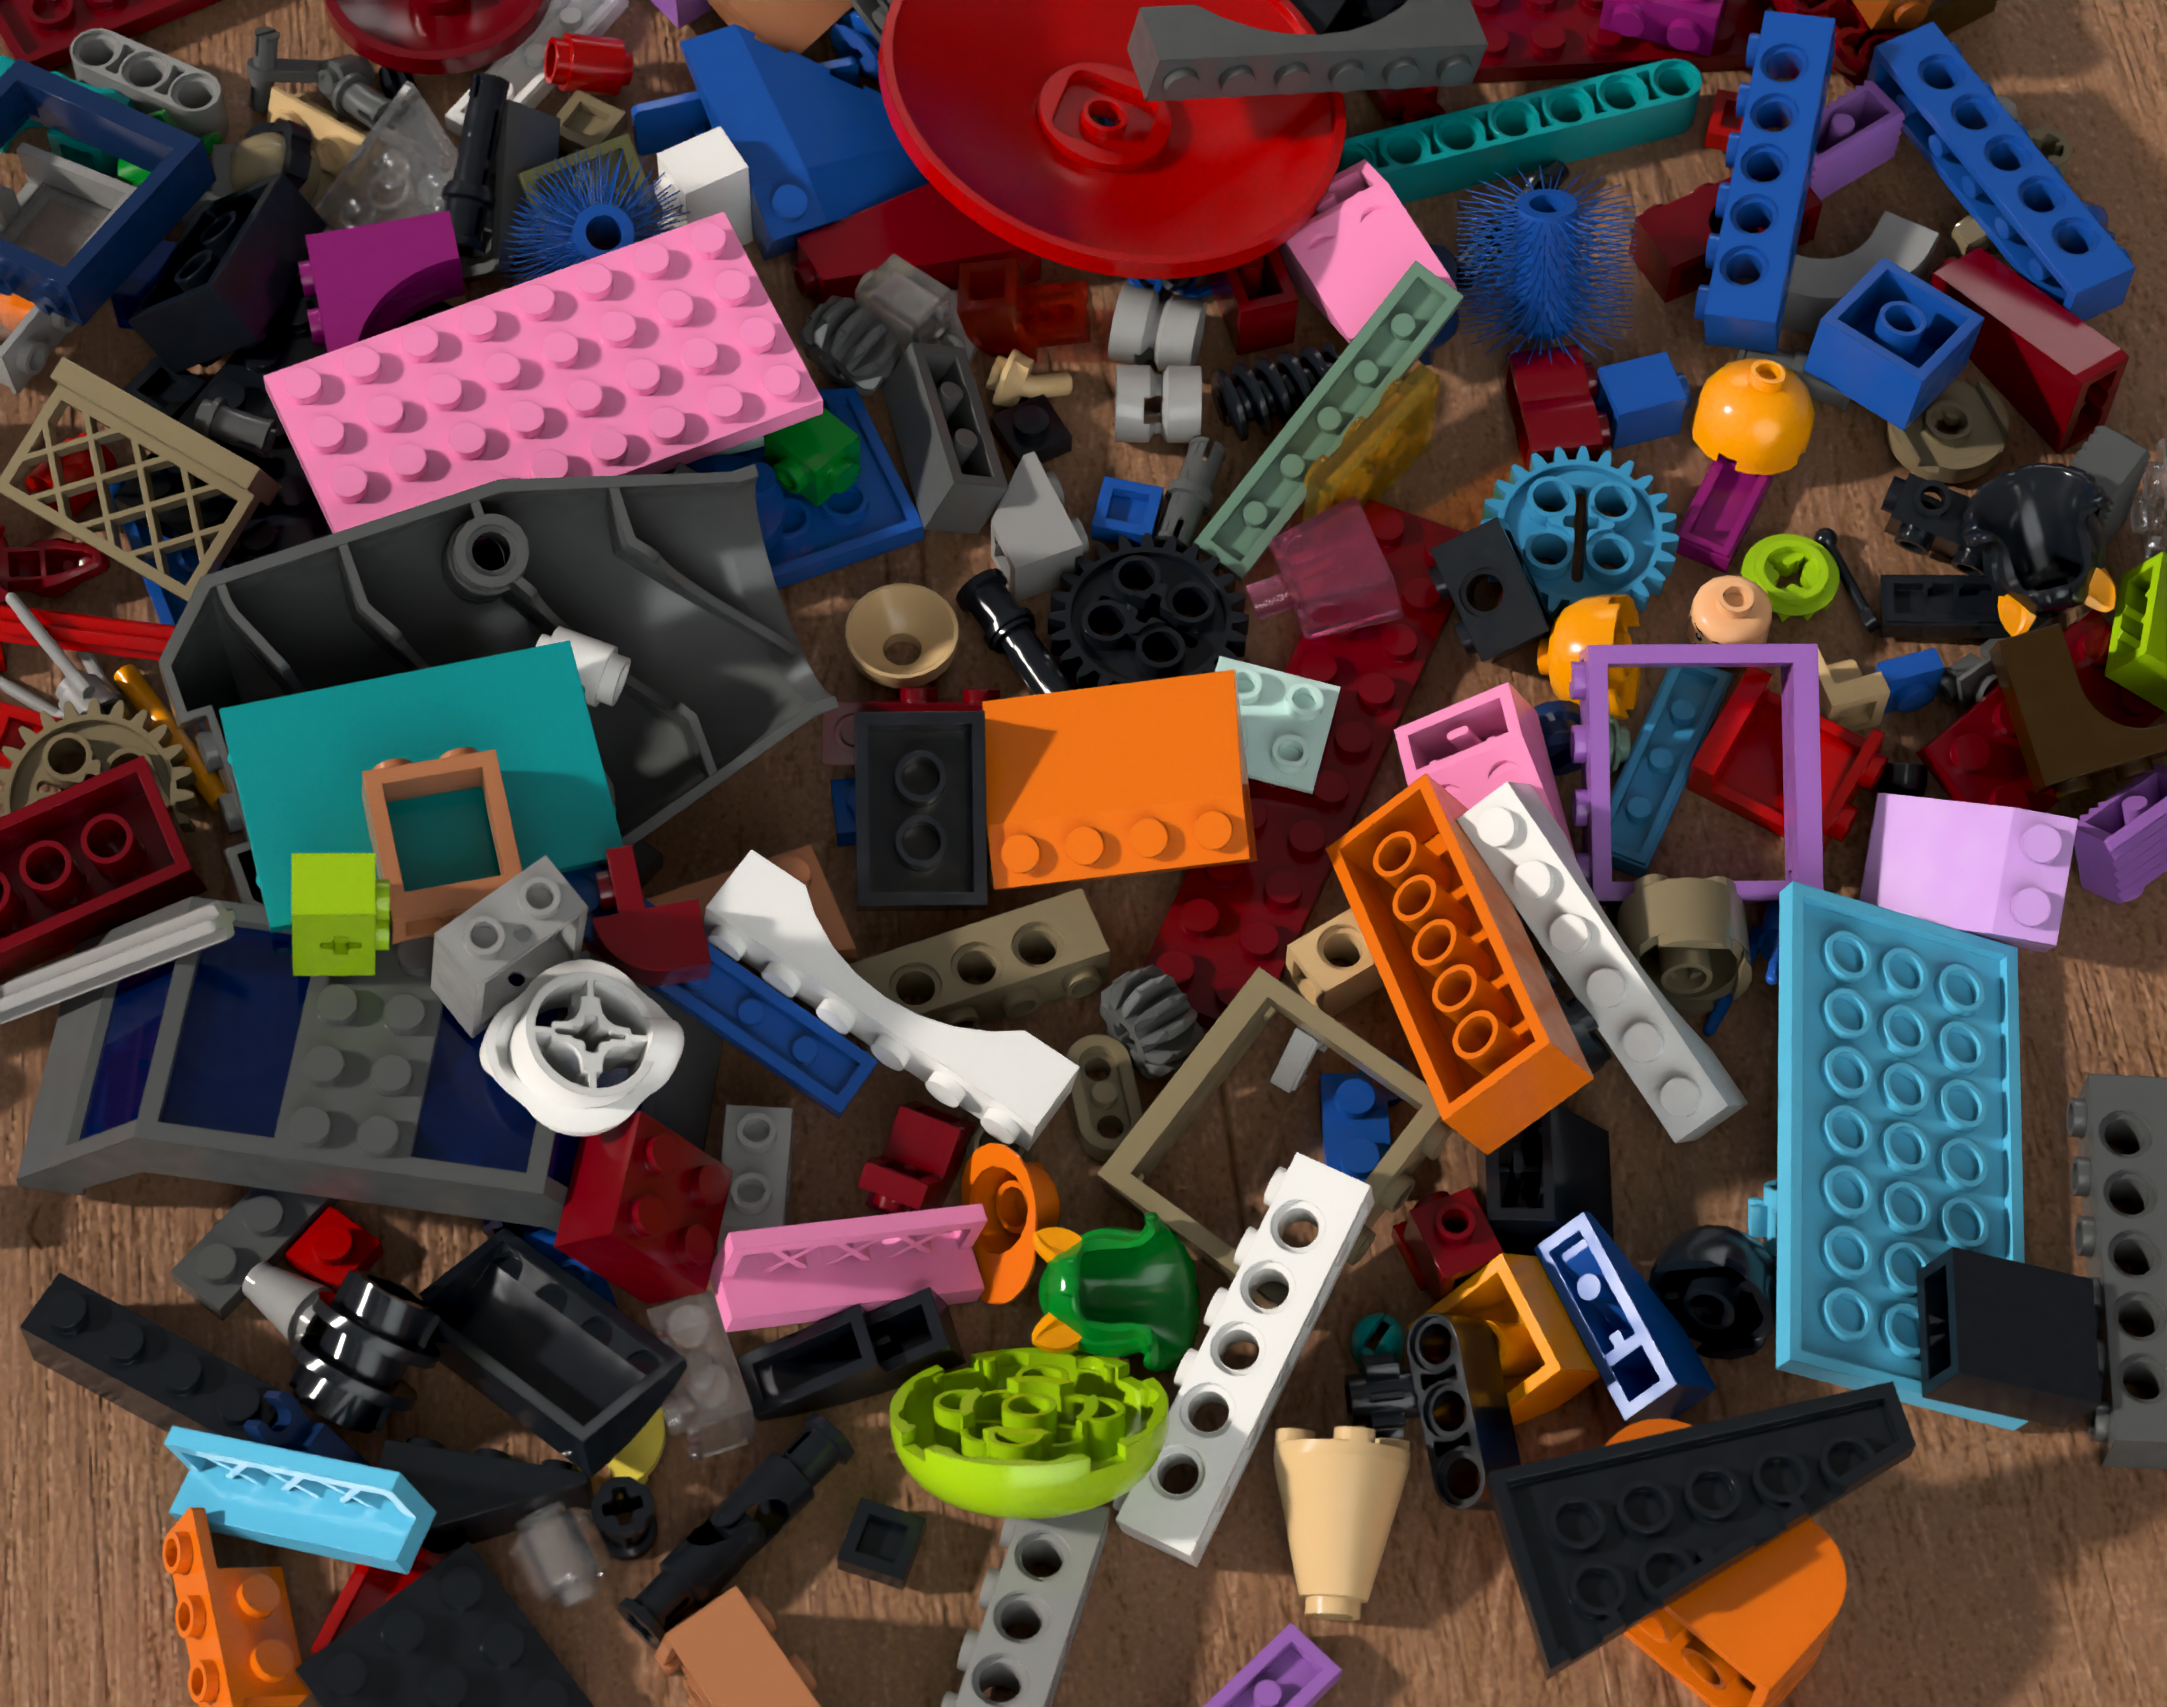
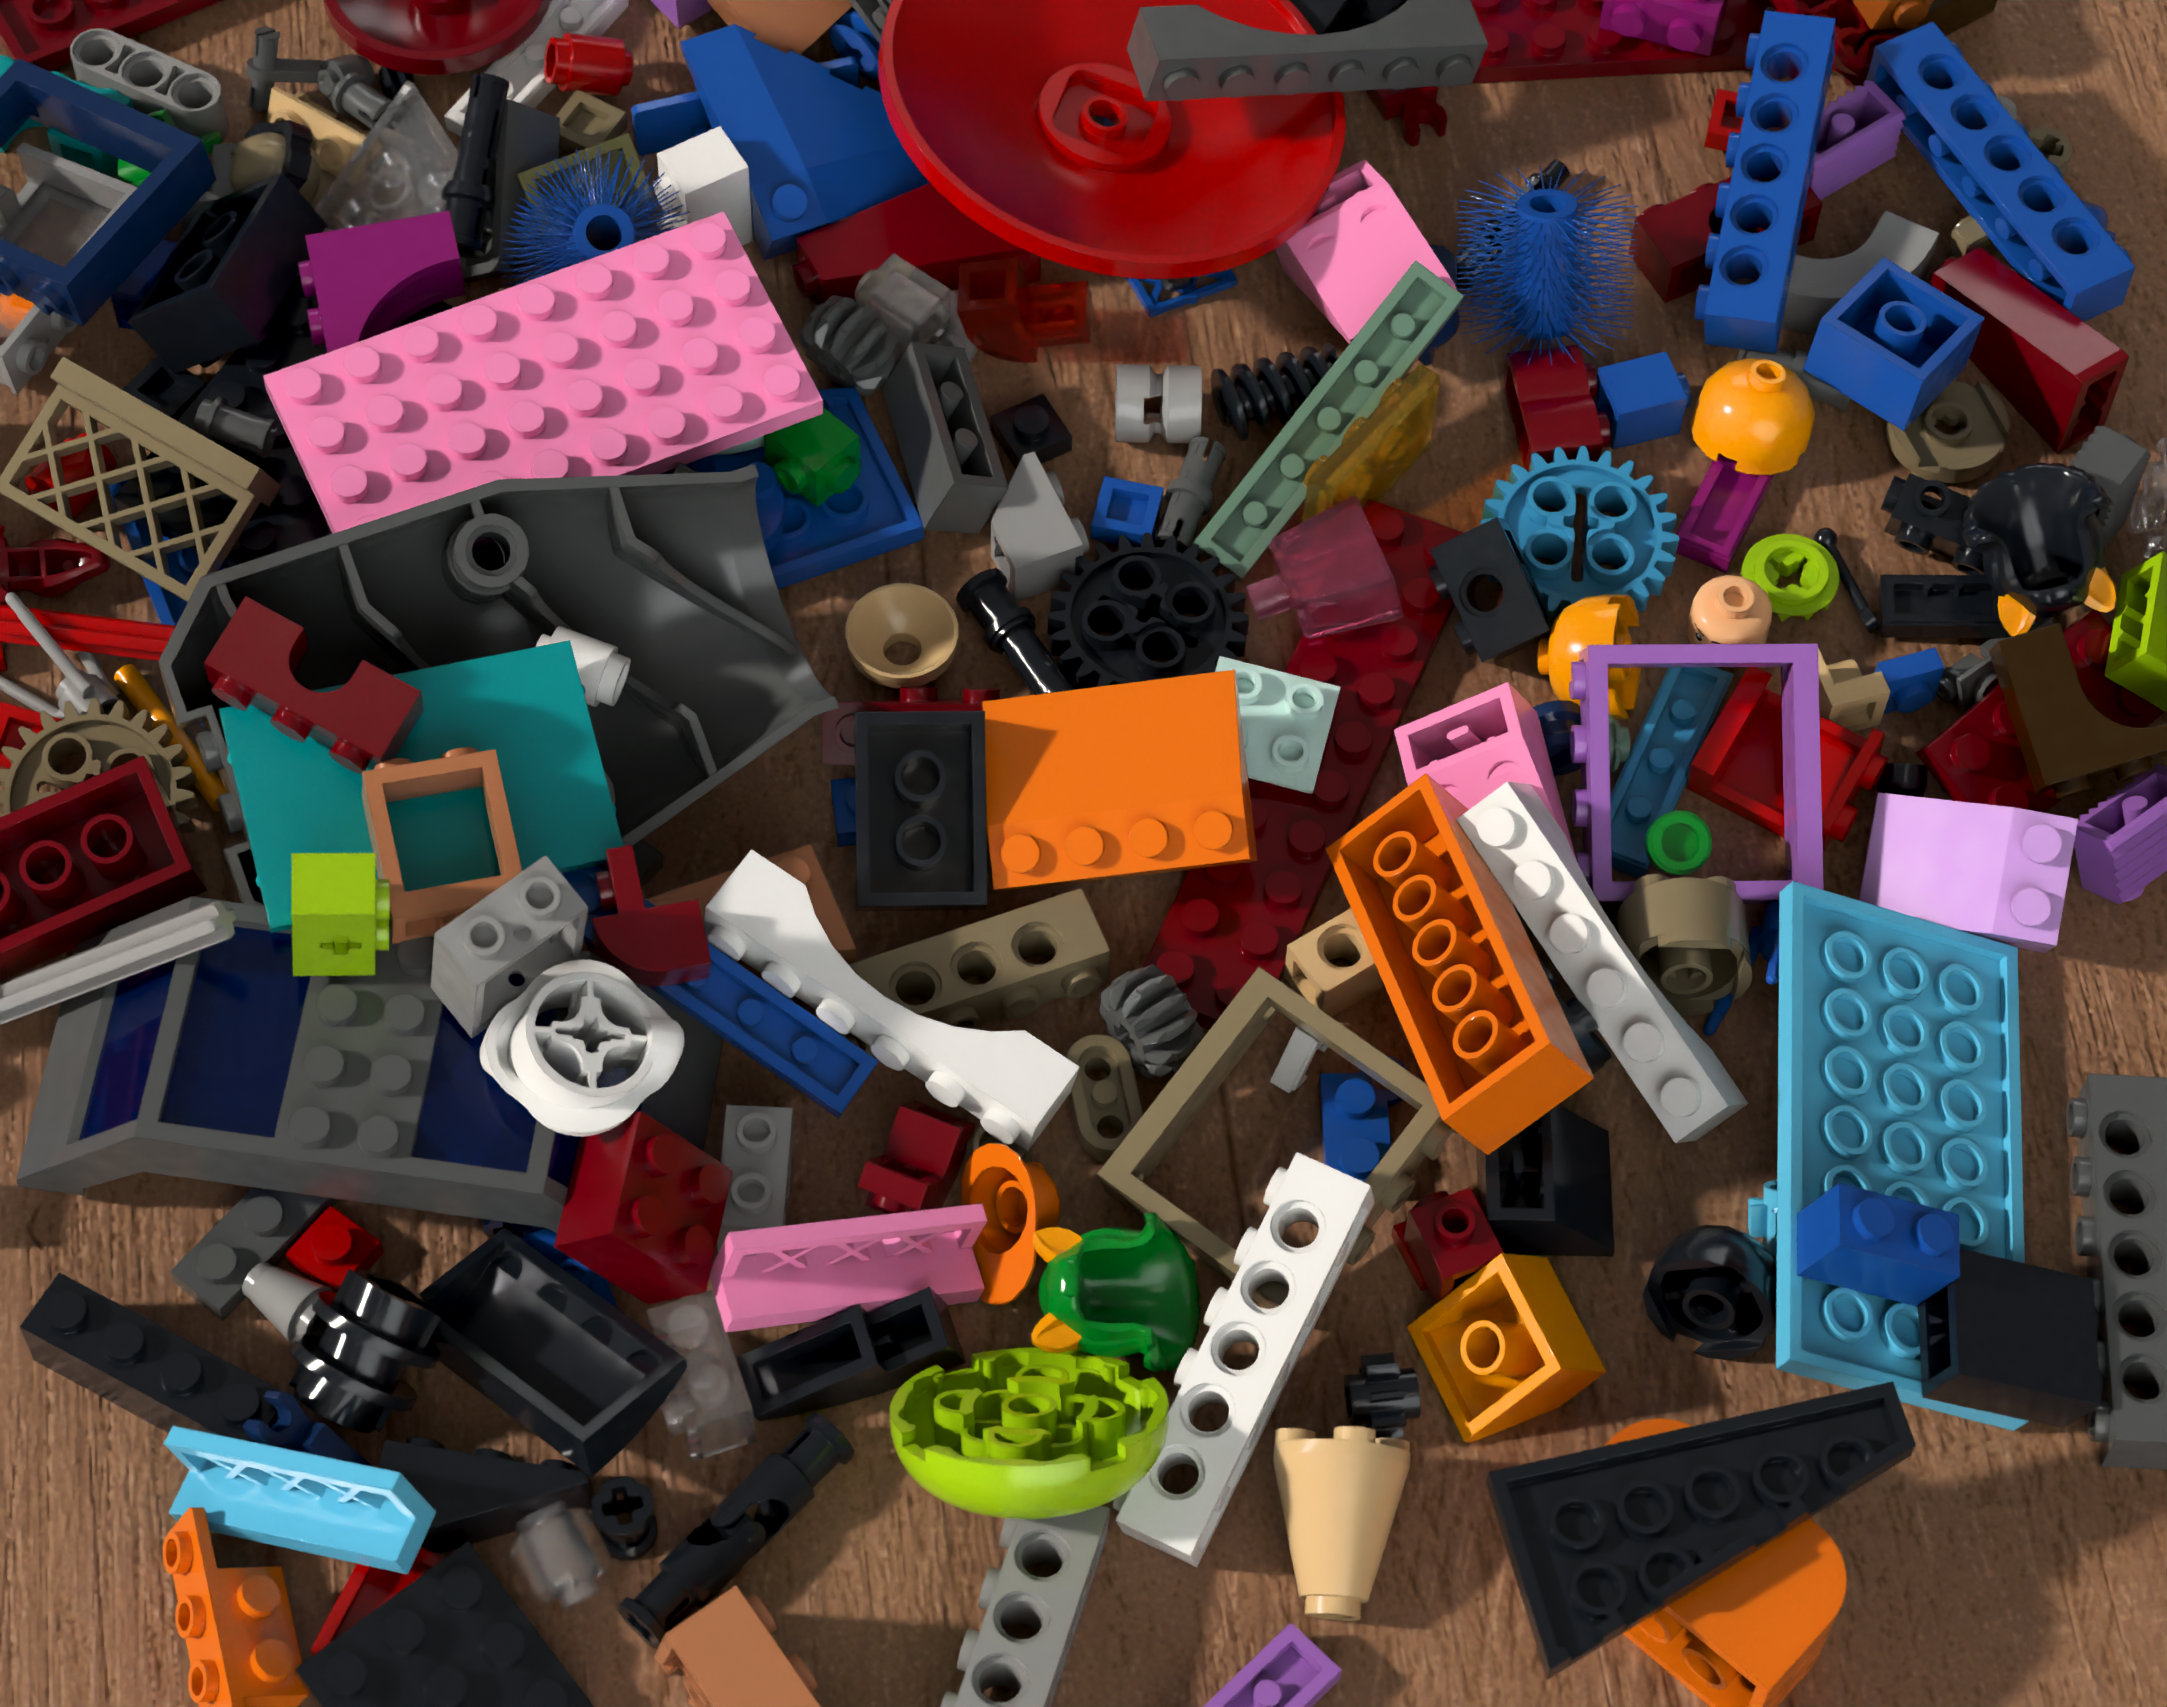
light yellow tile [607,1407,666,1499] -> none
black plate [837,1497,926,1590] -> none
tan plate [986,349,1073,408] -> none
light grey wheel [1108,284,1207,371] -> none
dark red brick [1207,247,1298,355] -> none
teal beam [1335,59,1702,204] -> none
teal hinge [1350,1312,1405,1367] -> none
black beam [1407,1313,1521,1511] -> none
blue slope [1533,1211,1717,1422] -> none
none -> dark red arch [204,596,424,774]
none -> green tile [1644,810,1712,877]
none -> blue brick [1797,1183,1960,1306]

